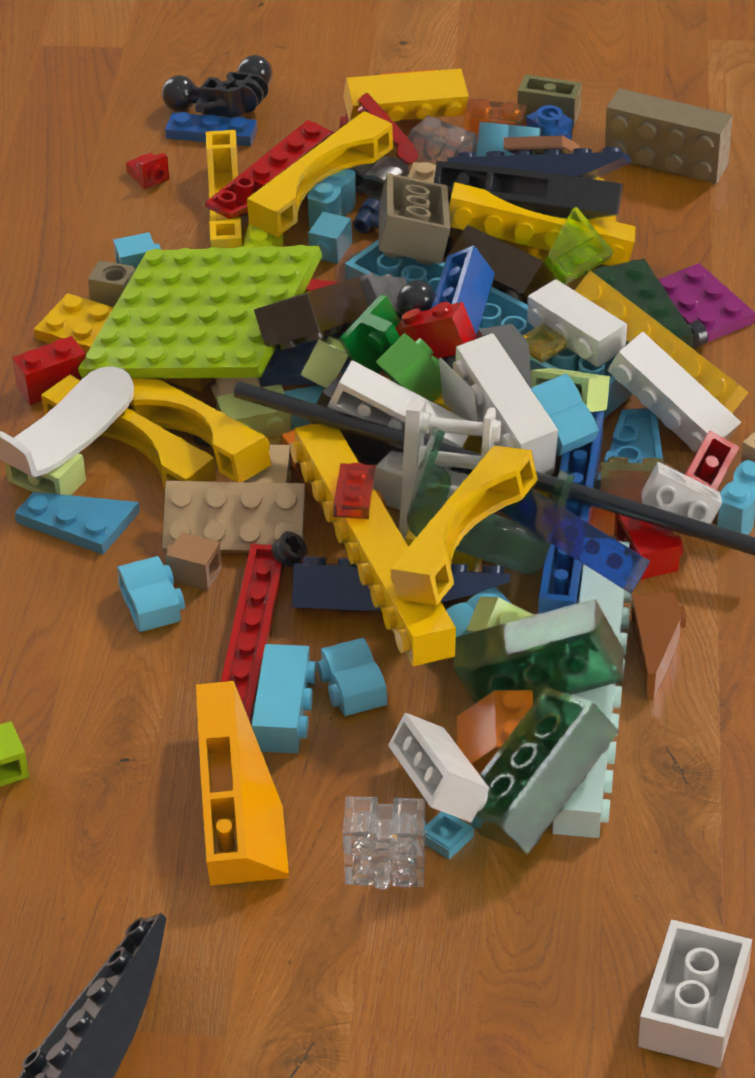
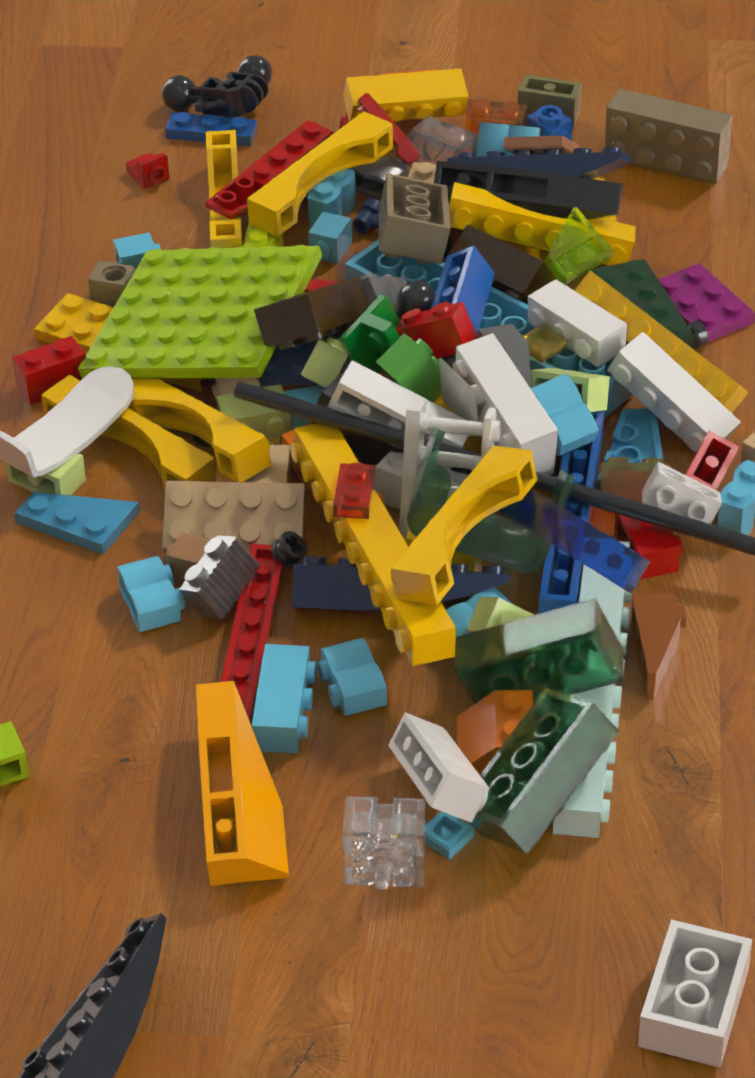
none -> flat silver brick [179,535,260,619]

